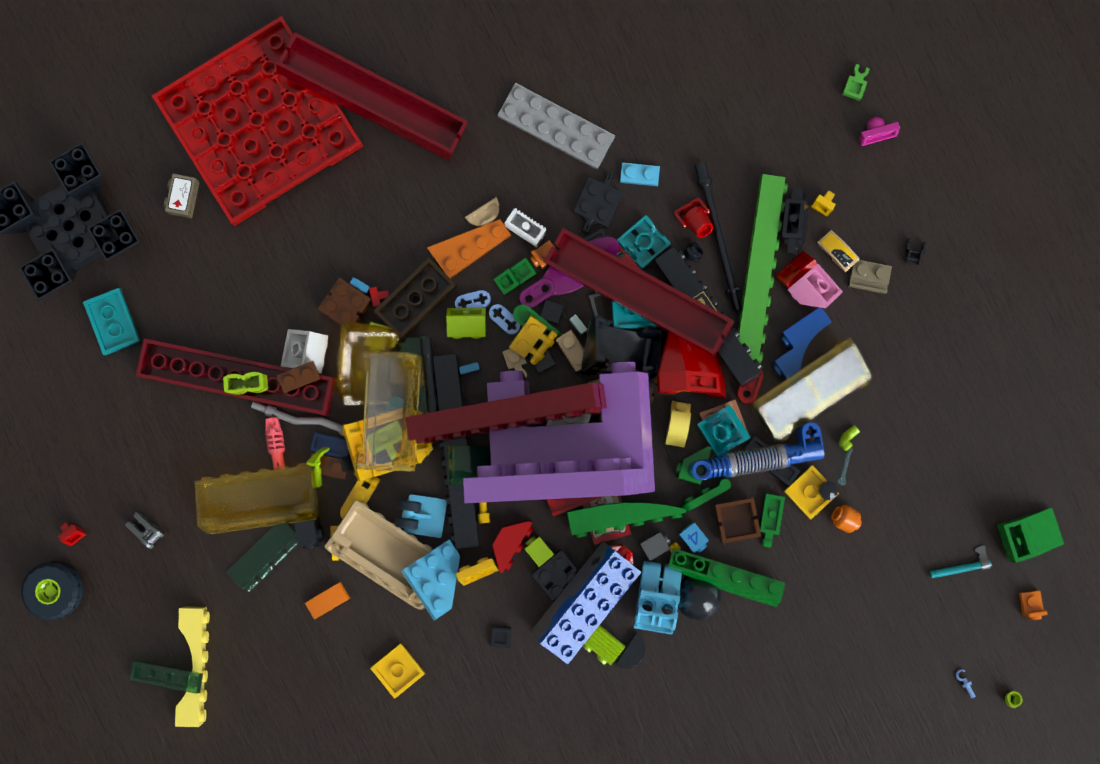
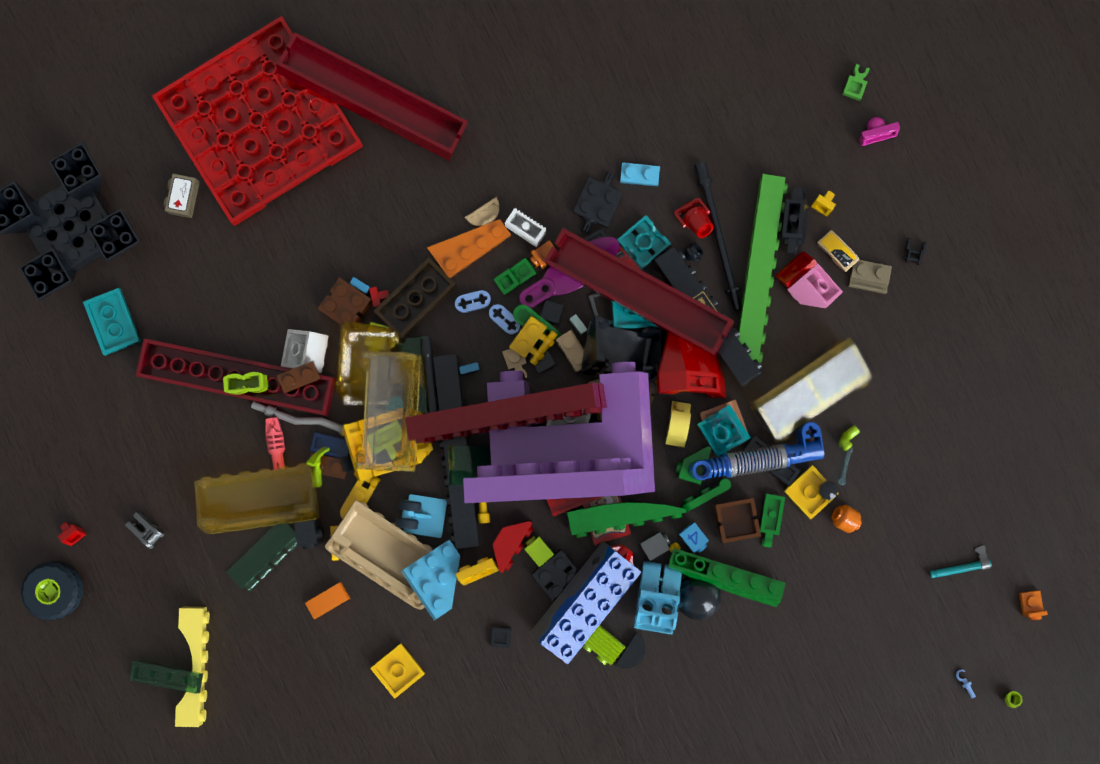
lime brick [446,308,486,339] -> none
light grey plate [497,83,615,170] -> none
red plate [737,369,763,404] -> none
blue arch [772,307,832,394] -> none
green slope [996,507,1064,563] -> none

